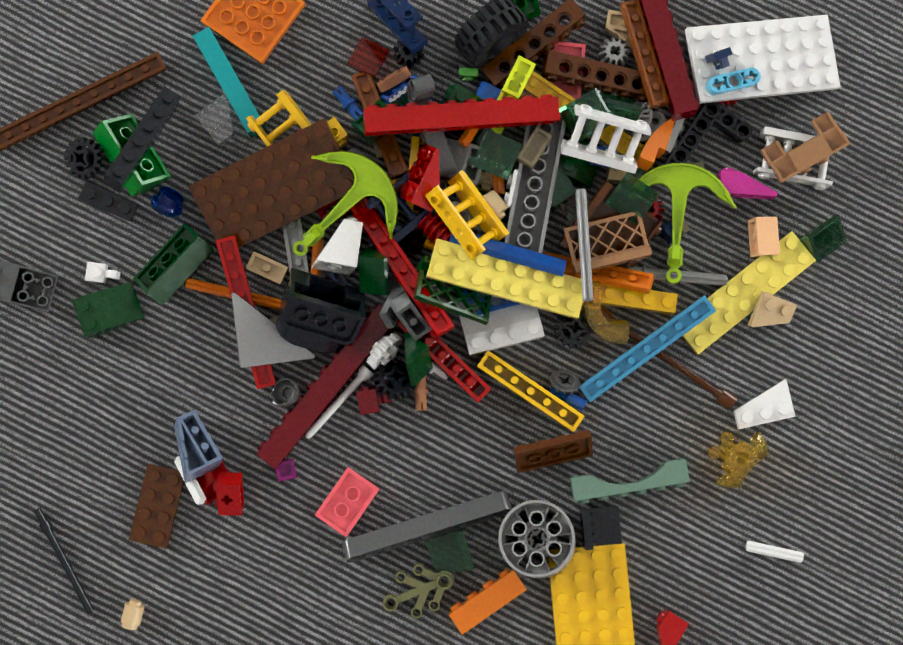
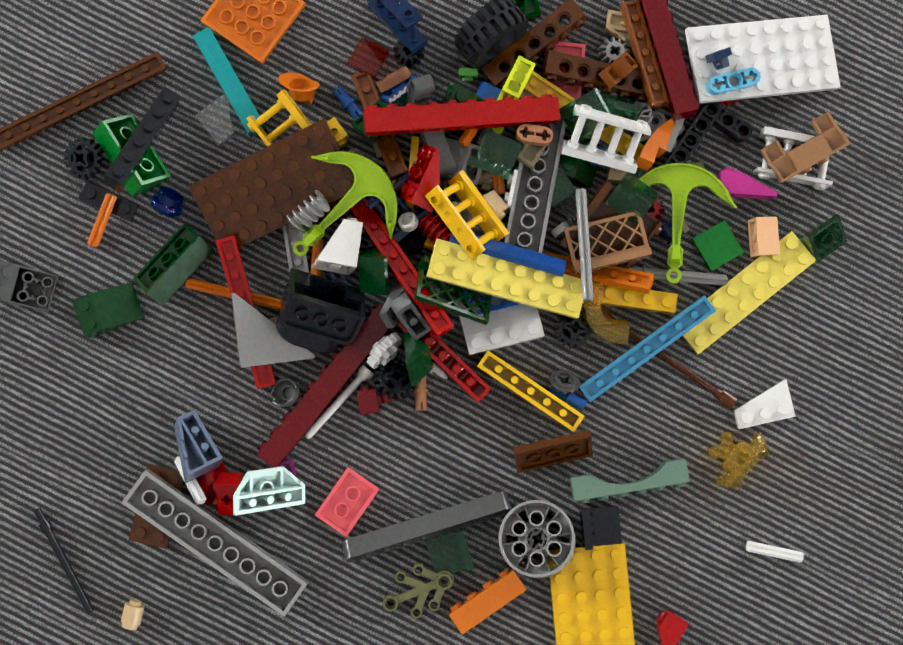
white plate [85,262,121,284] -> none
tan plate [245,251,289,285] -> none
tan wing [748,291,797,327] -> none
none -> orange axle [87,193,117,247]
none -> light grey brick [121,469,308,617]
none -> light aqua wedge [233,466,305,516]
none -> orange piece [278,72,320,105]
none -> light grey piece [287,190,330,232]
none -> white tile [398,212,419,232]
none -> nougat beam [516,124,553,146]
none -> white tile [551,222,570,239]
none -> dark orange slope [598,51,639,89]
none -> green tile [691,220,744,272]

